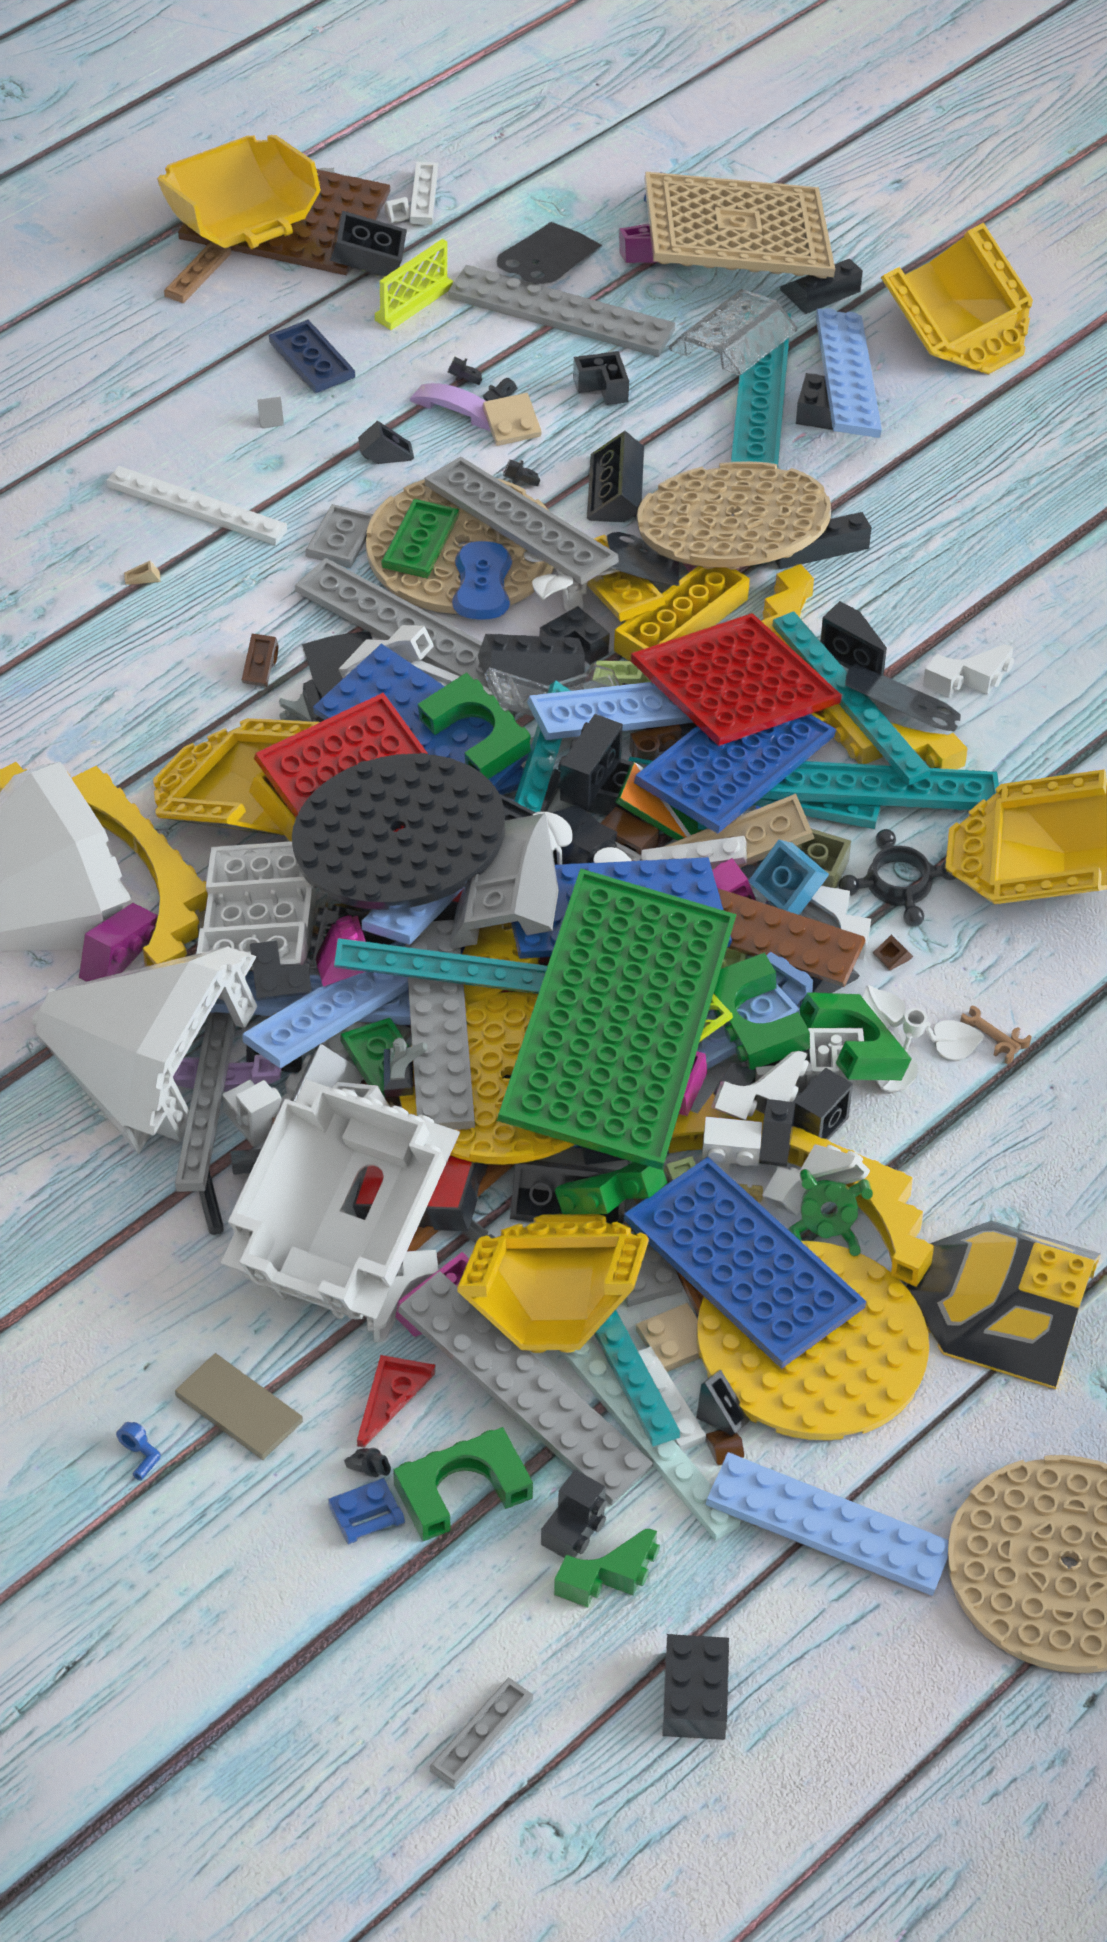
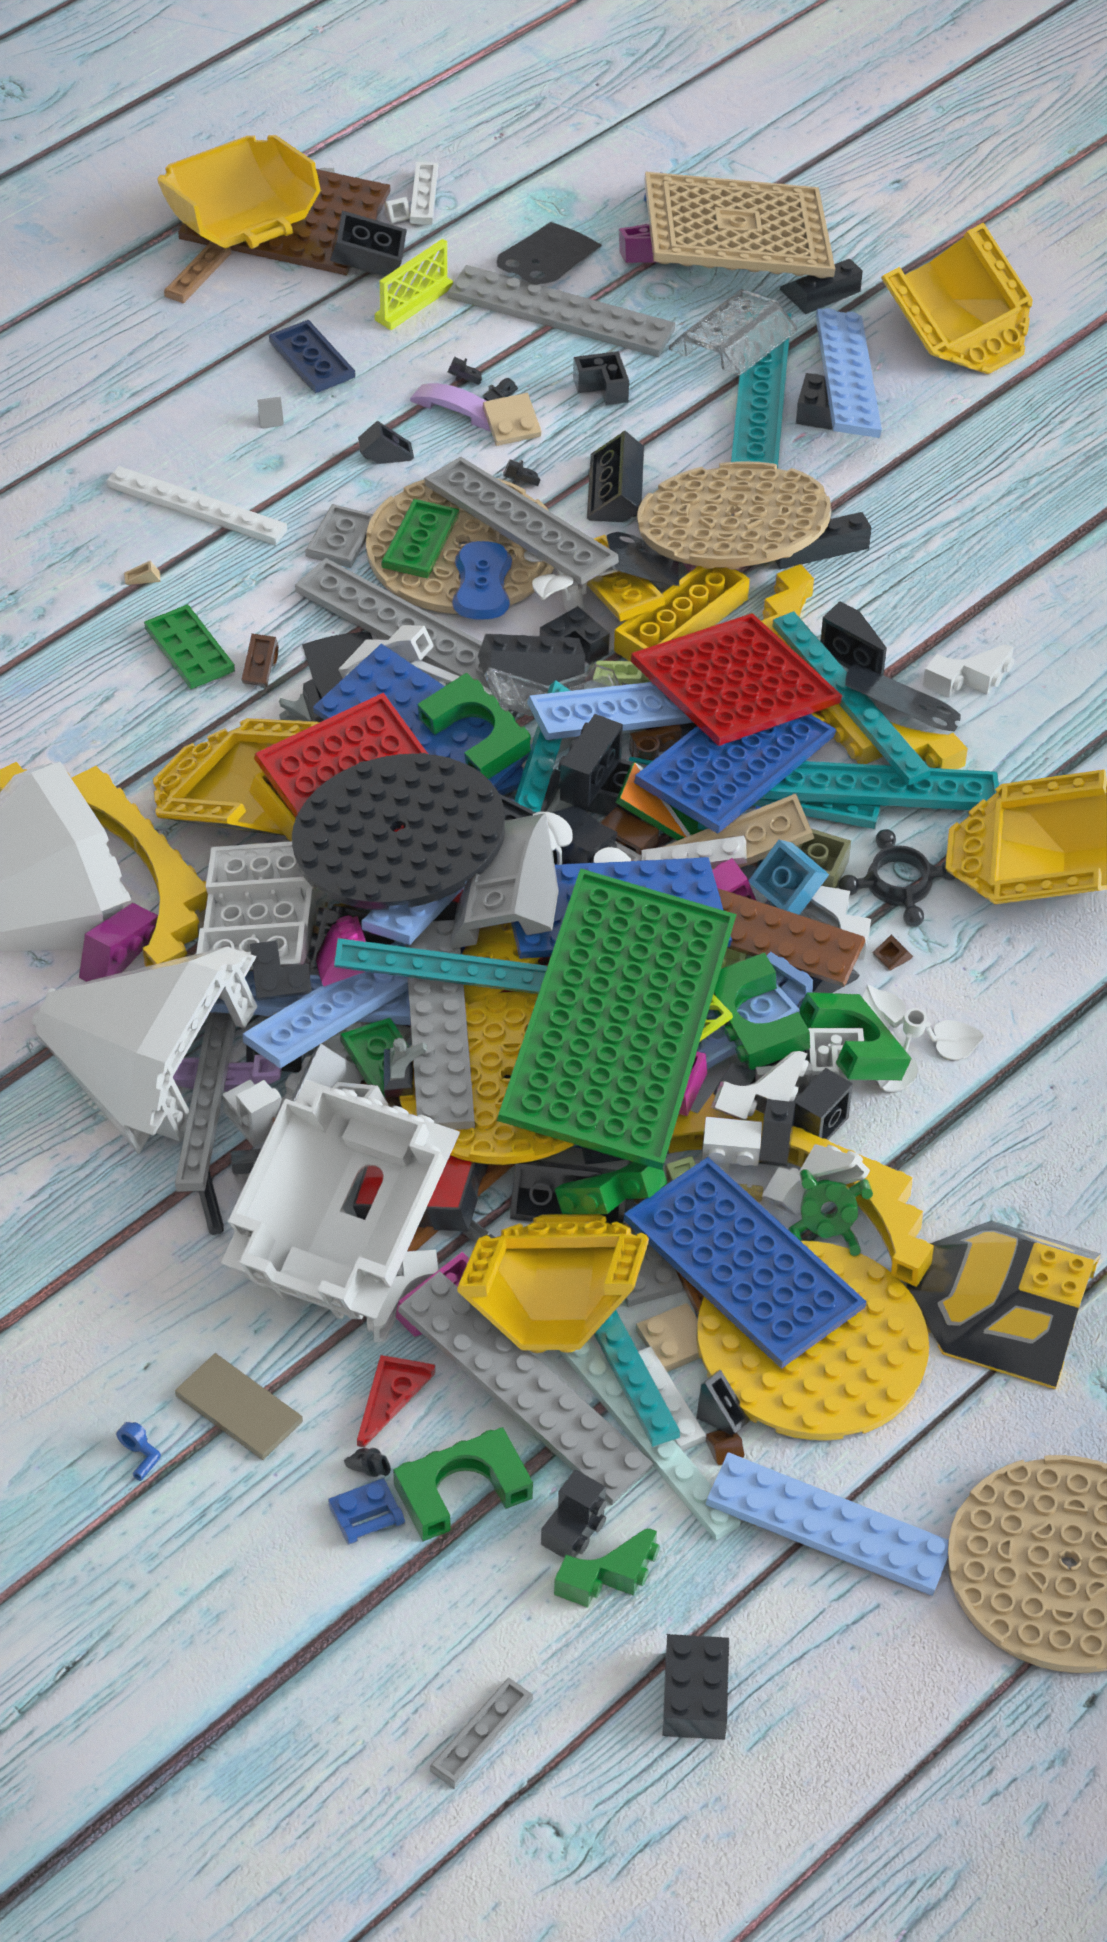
medium nougat bar [960,1005,1032,1064] -> none
none -> green plate [144,604,235,689]

